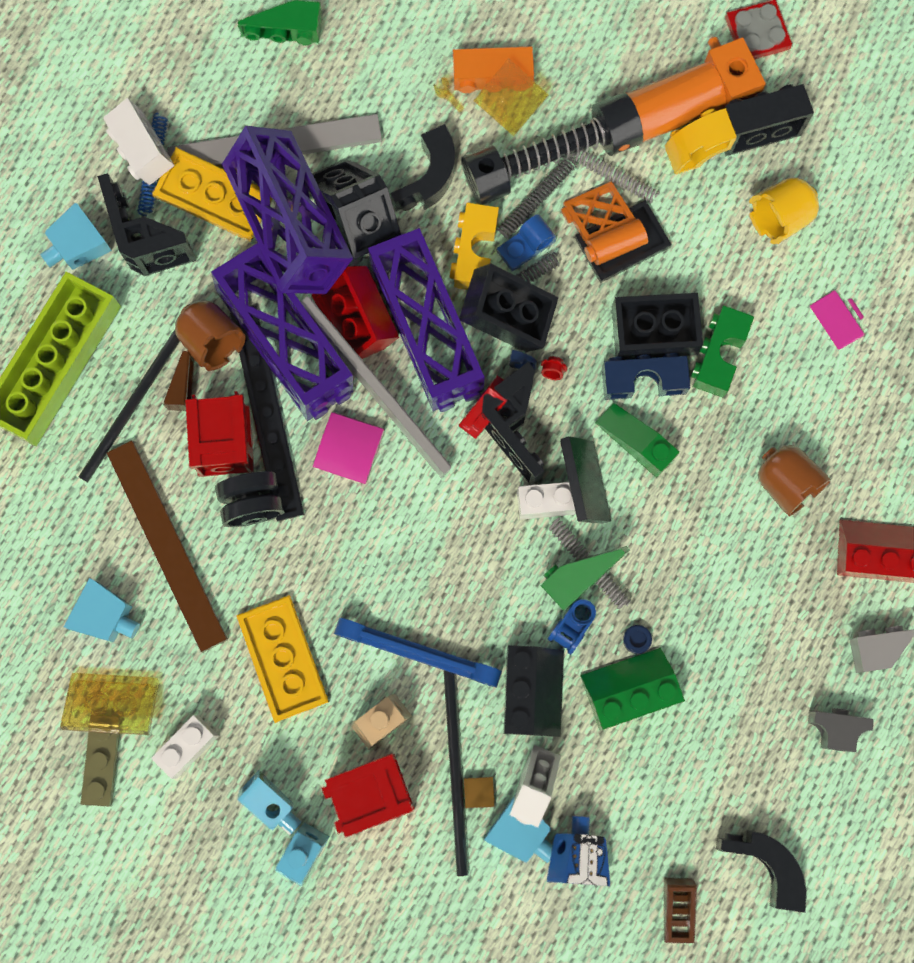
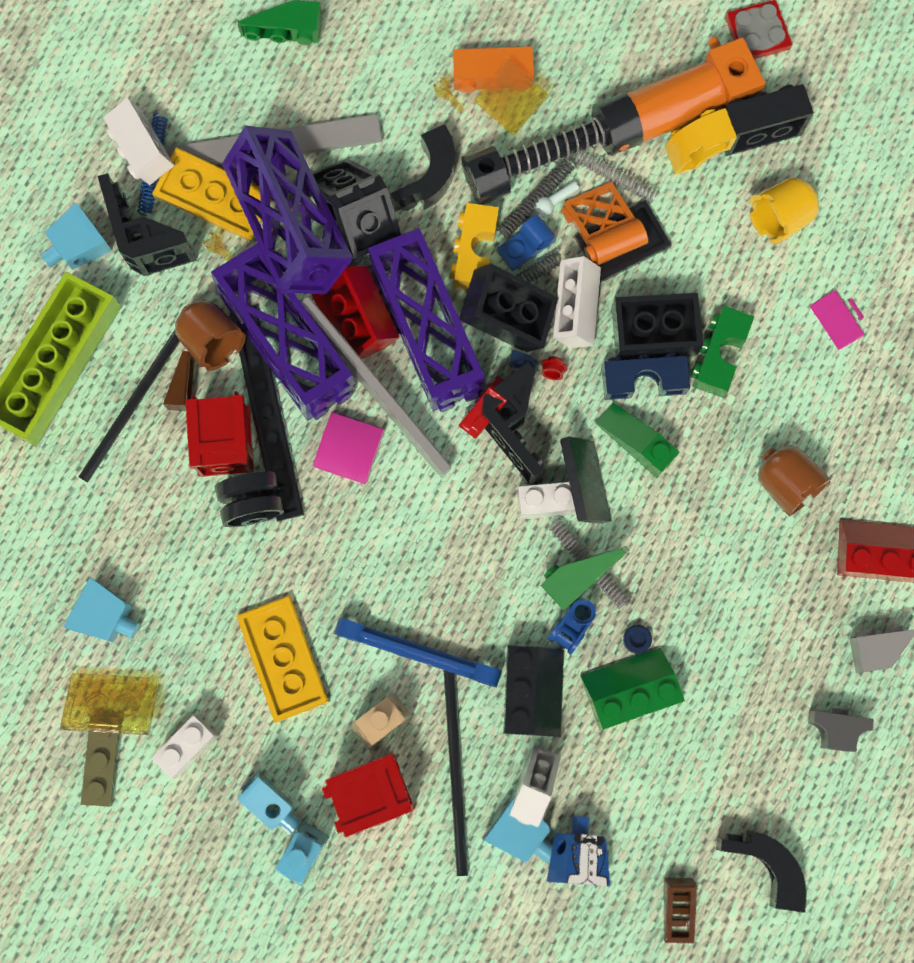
reddish brown tile [107,441,228,653] -> none
pearl gold tile [464,777,495,808] -> none
none -> clear yellow hand [203,232,233,261]
none -> light aqua bar [532,181,580,218]
none -> white brick [553,256,601,348]

